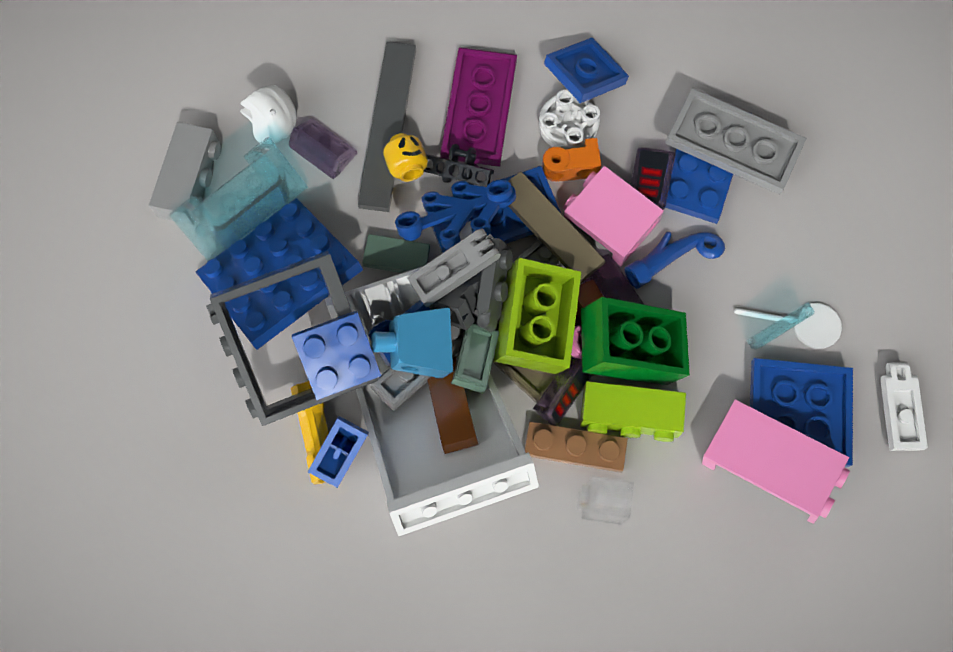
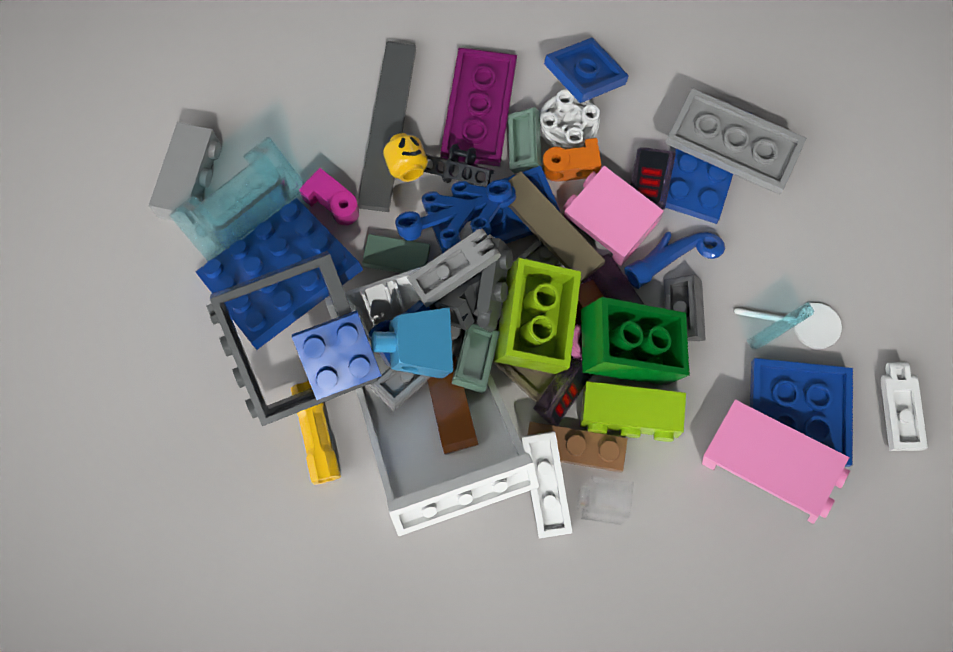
white piece [240,85,297,144] -> none
clear purple slope [289,118,357,179] -> none
slope [308,416,369,488] -> none
none -> dark pink leg [299,168,359,226]
none -> sand green tile [508,107,542,174]
none -> white plate [522,431,573,539]
none -> flat silver slope [664,275,706,341]

